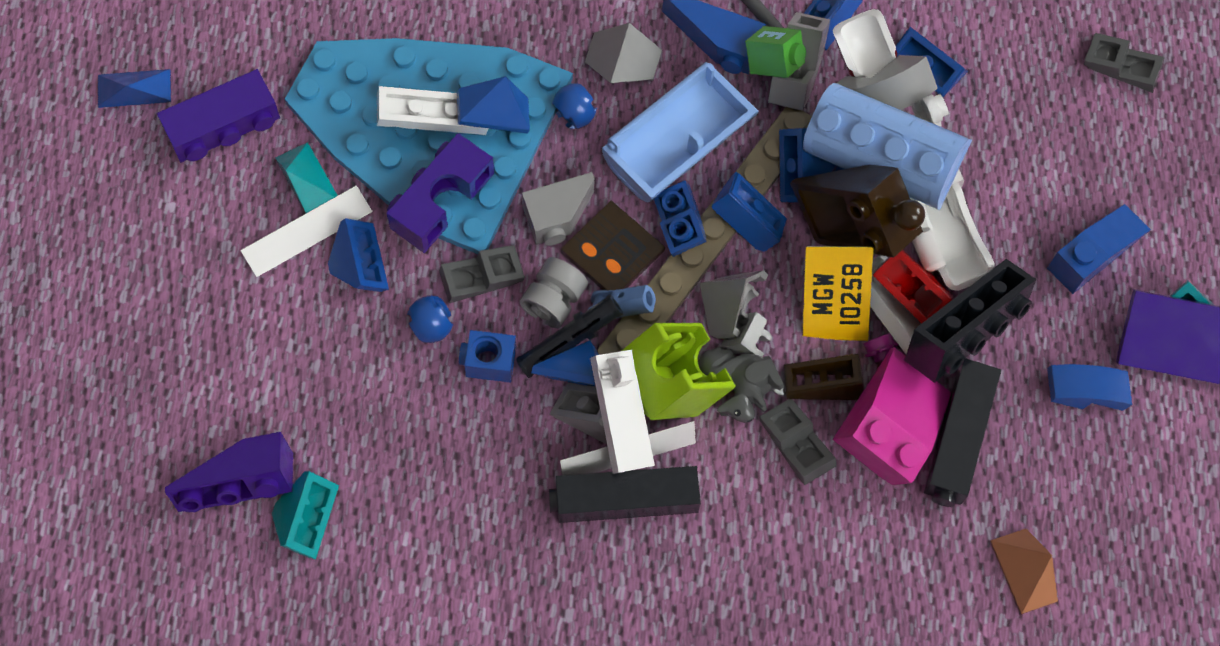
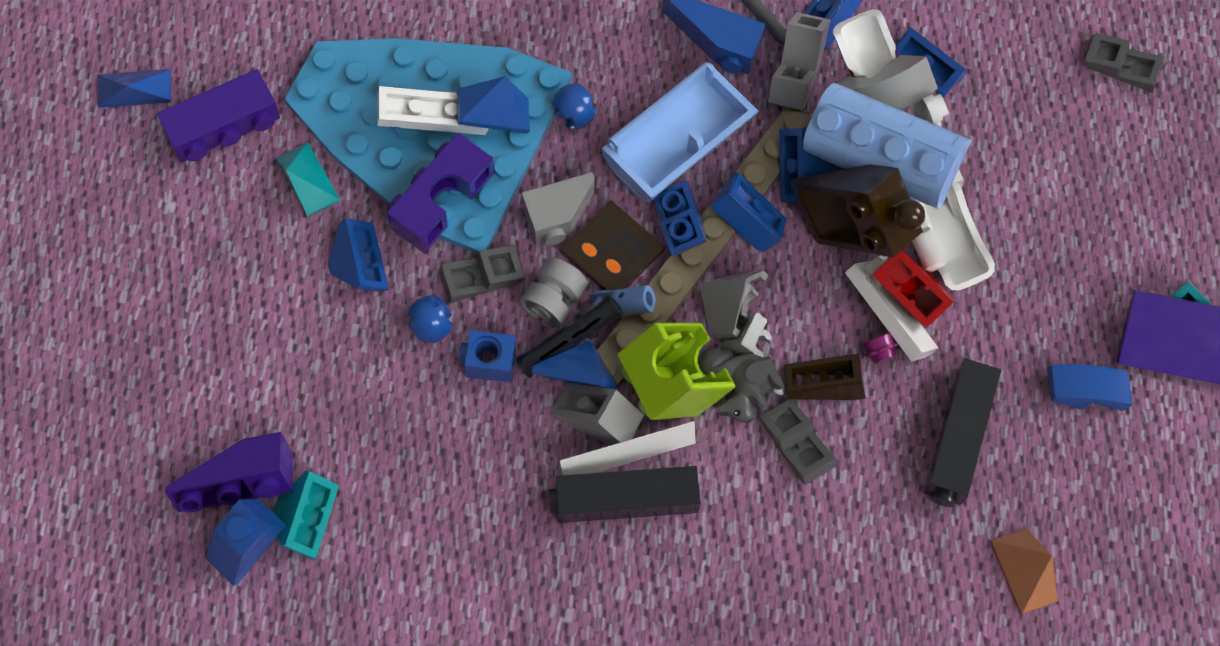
white sticker [240,185,373,277] -> none
light grey slope [585,23,662,83] -> none
white hinge [590,350,655,474] -> none
bright green brick [745,26,806,78] -> none
yellow sticker [803,246,873,341] -> none
dark pink slope [832,347,951,485] -> none
black brick [904,259,1037,383] -> none
blue slope [1047,204,1151,294] -> none
none -> blue slope [206,499,287,586]

